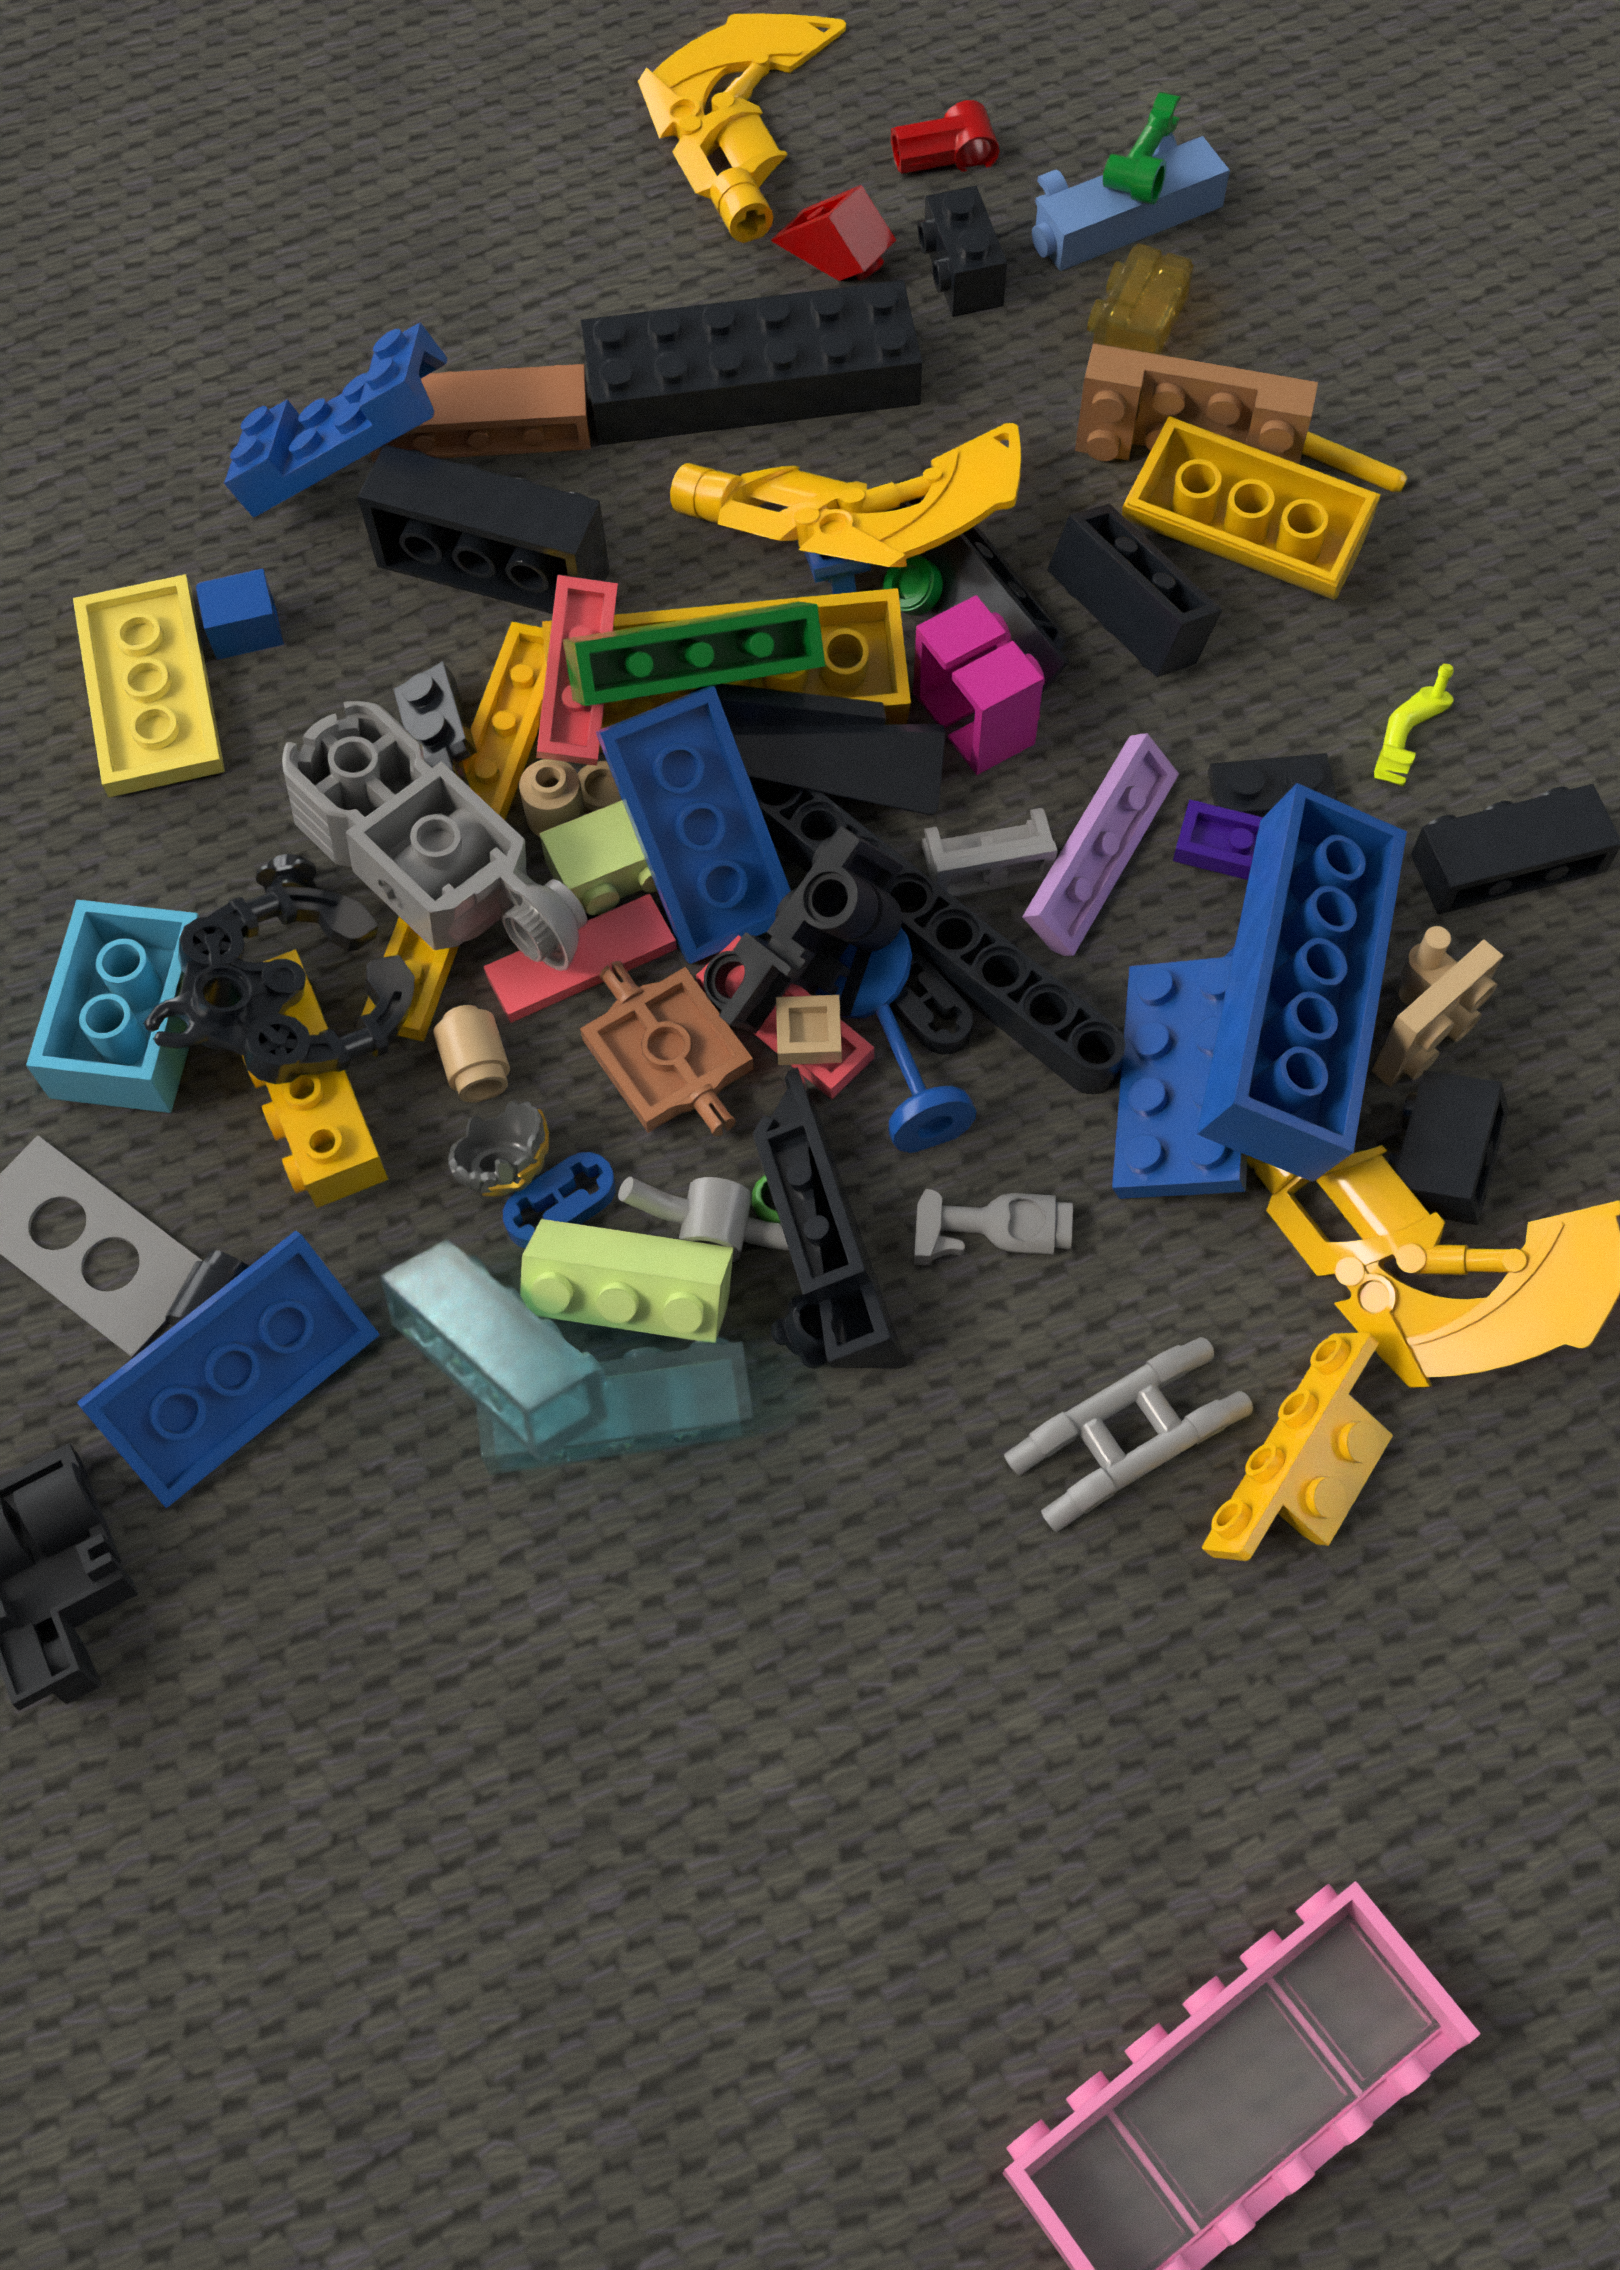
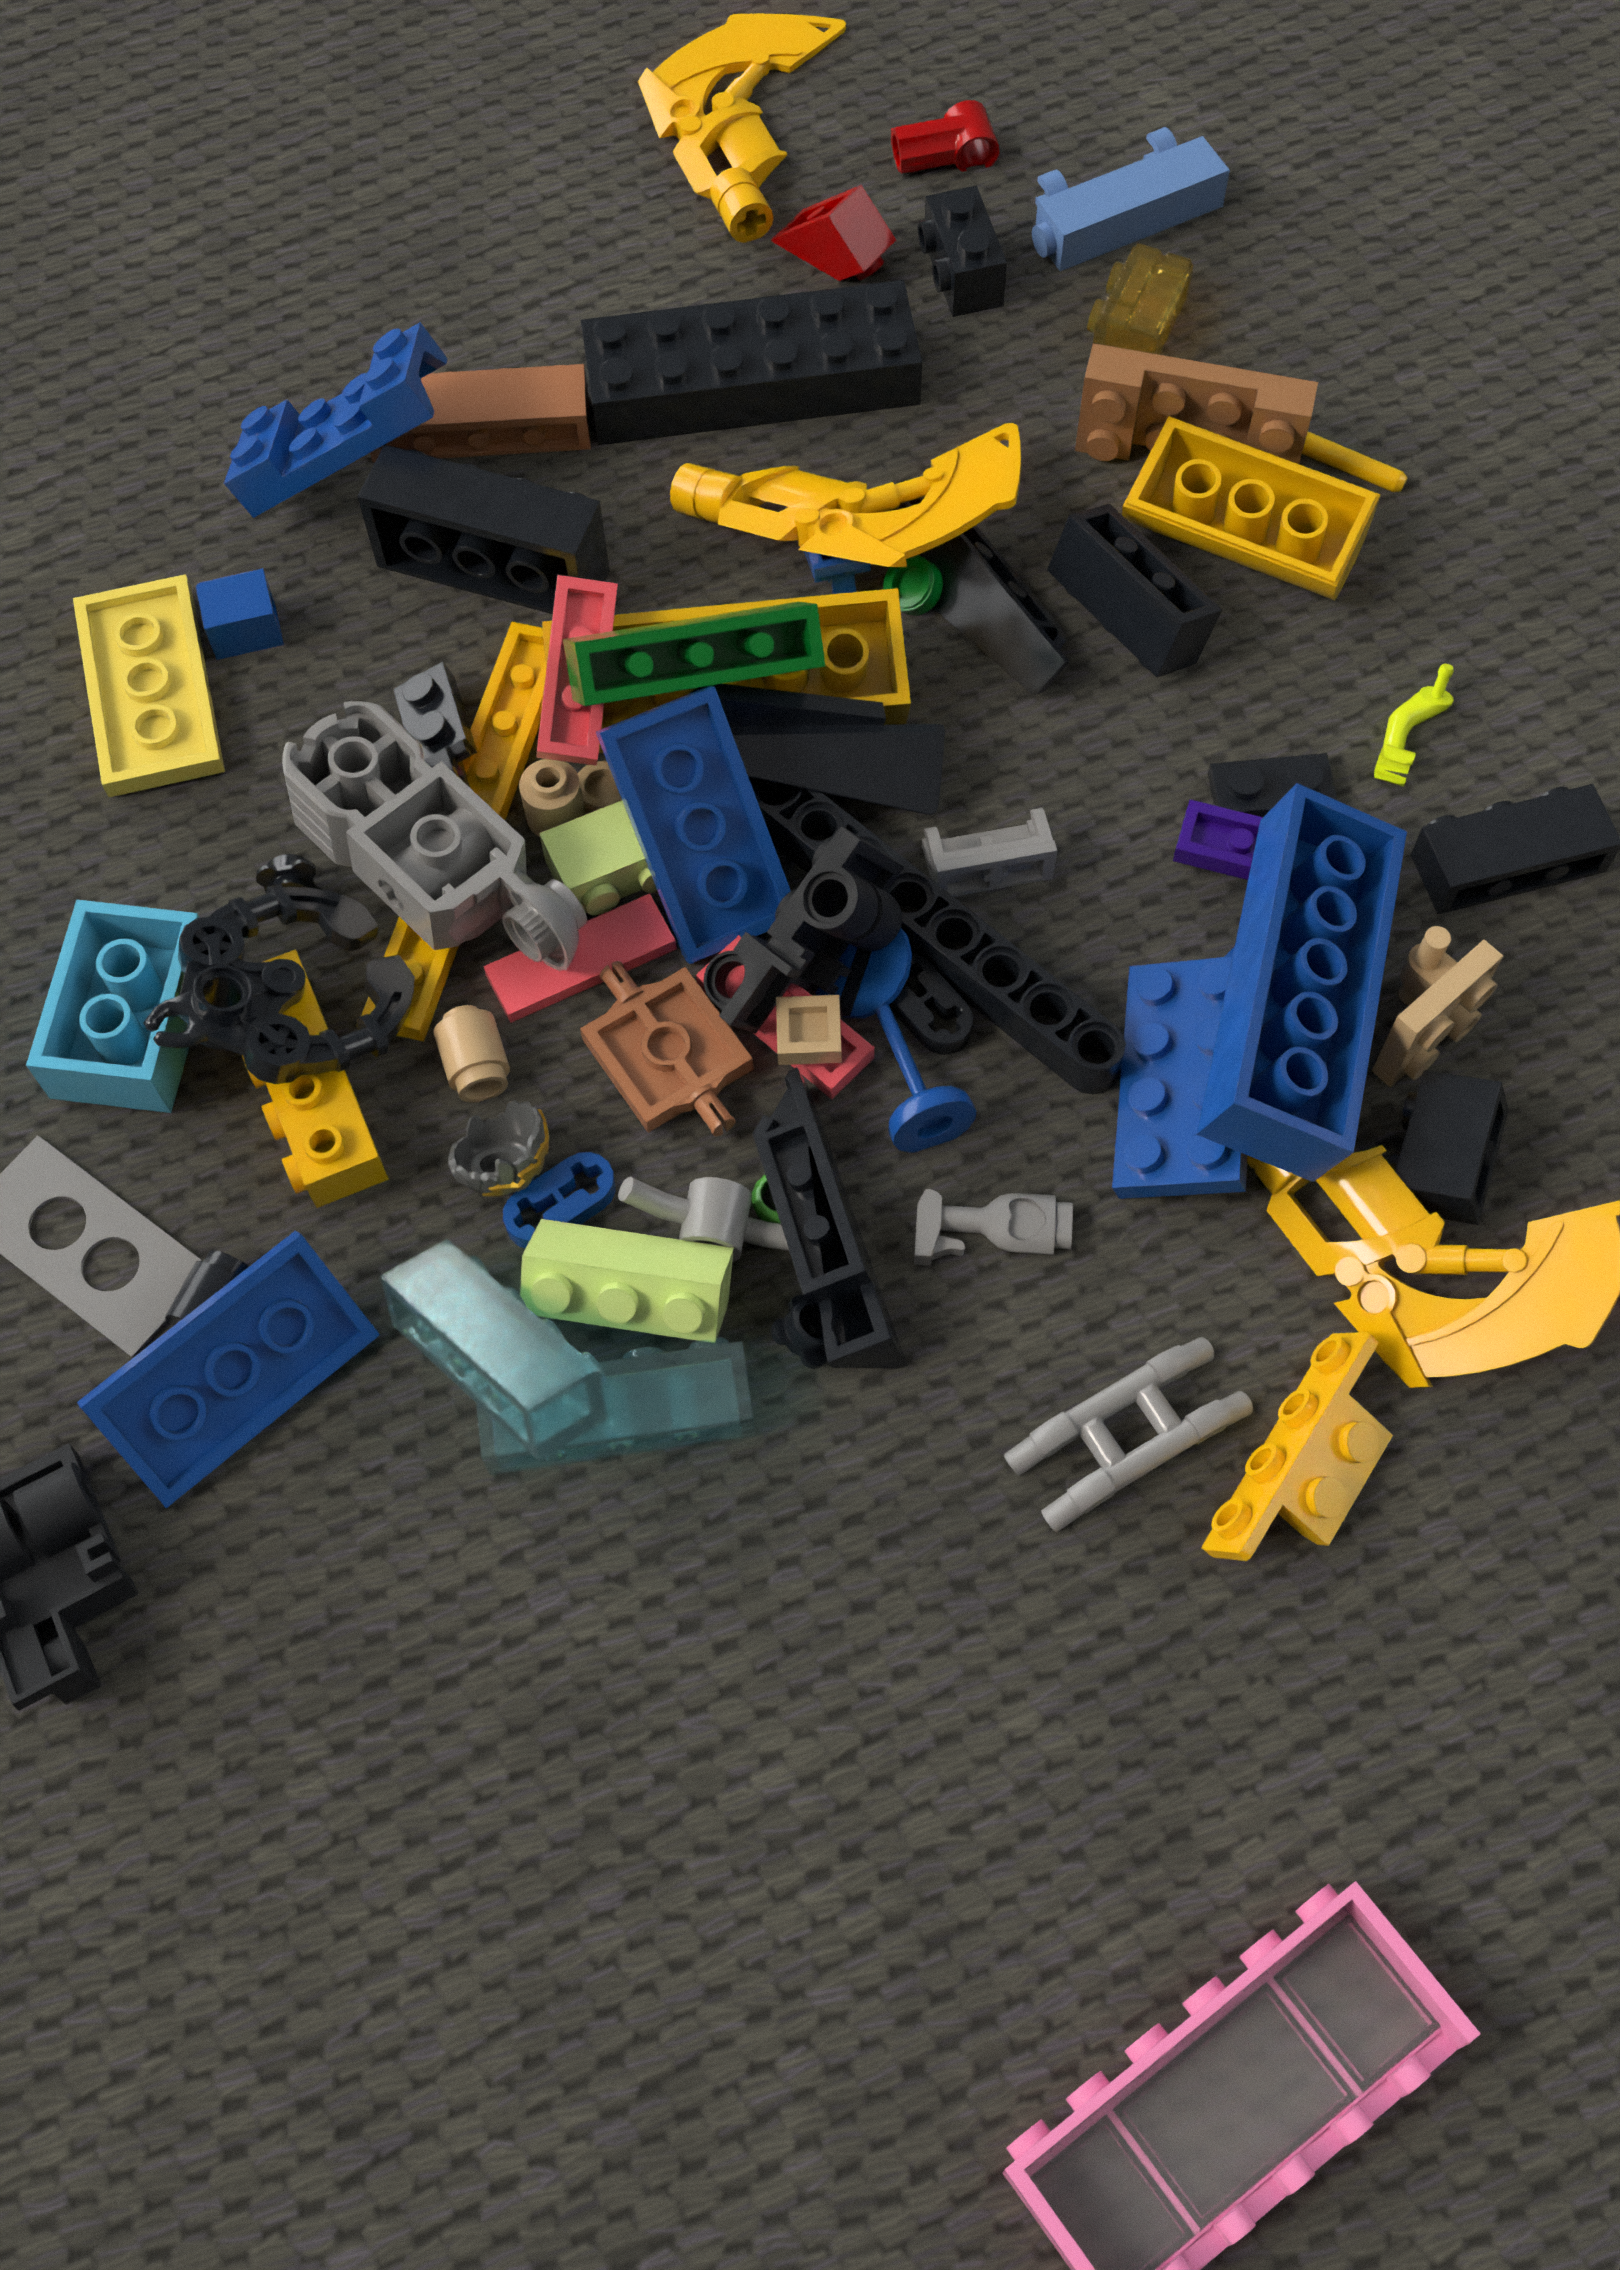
dark pink piece [913,595,1045,775] -> none
lavender plate [1022,733,1179,956] -> none
green brick [1103,92,1181,205] -> none

